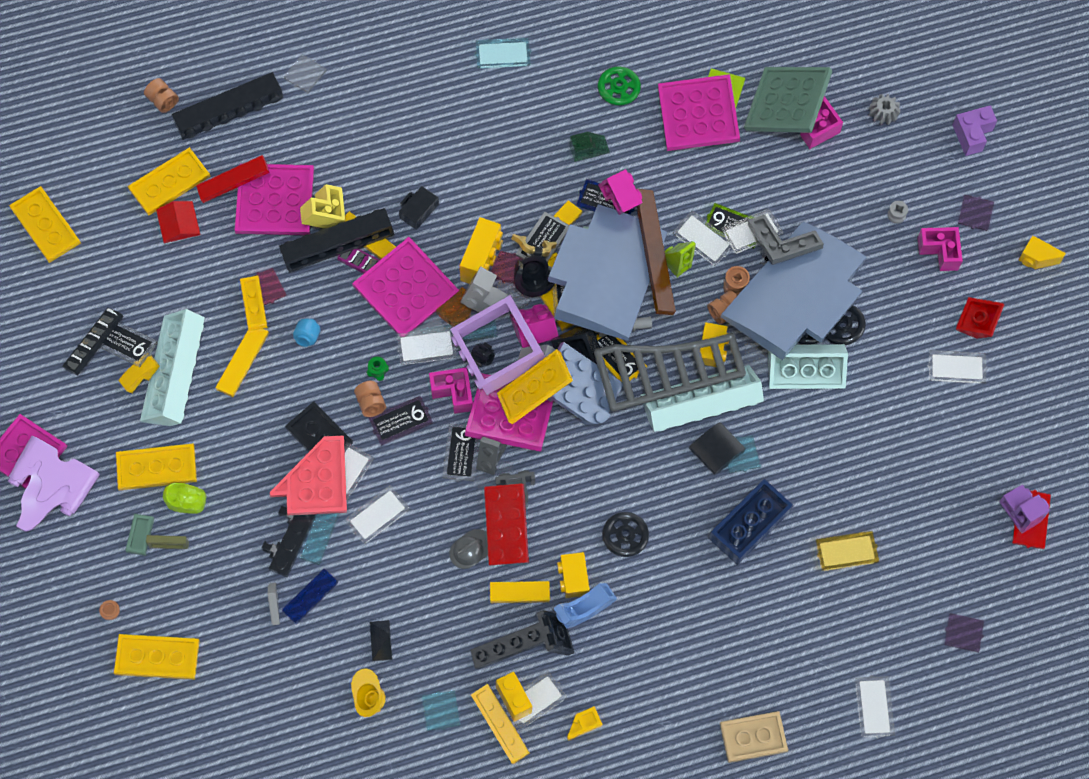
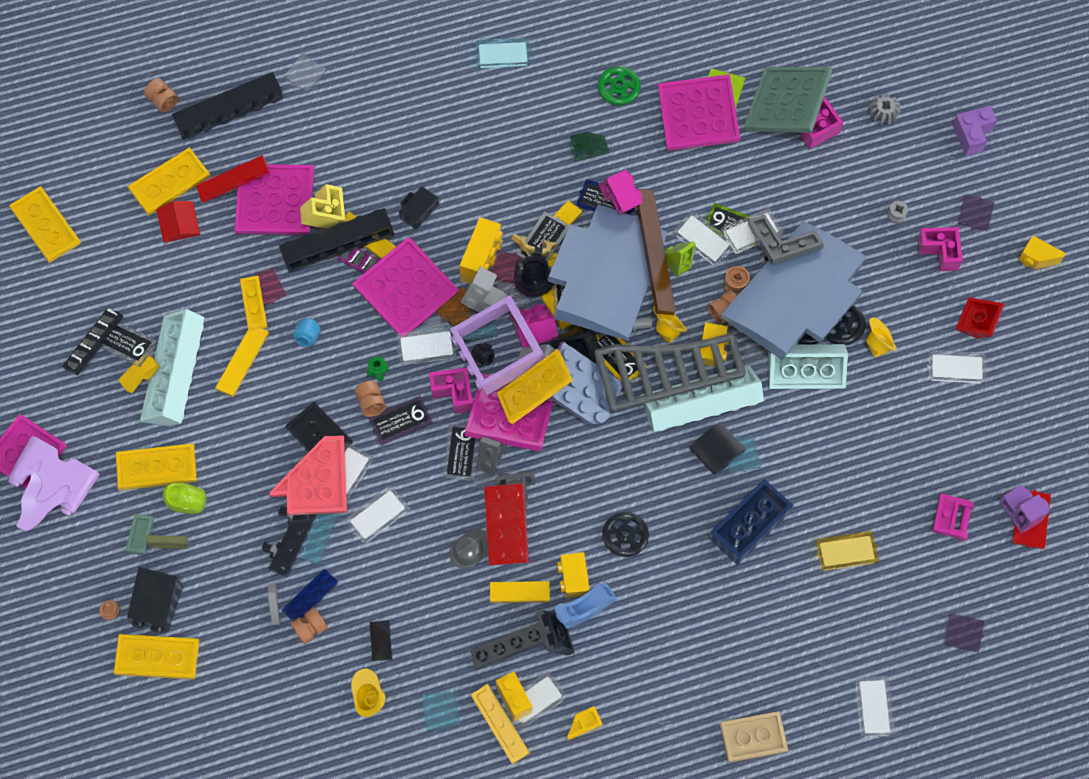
none -> black slope [127,567,183,633]
none -> nougat wheel [290,607,328,645]
none -> yellow piece [653,306,687,343]
none -> yellow piece [866,317,897,357]
none -> dark pink plate [932,494,974,541]

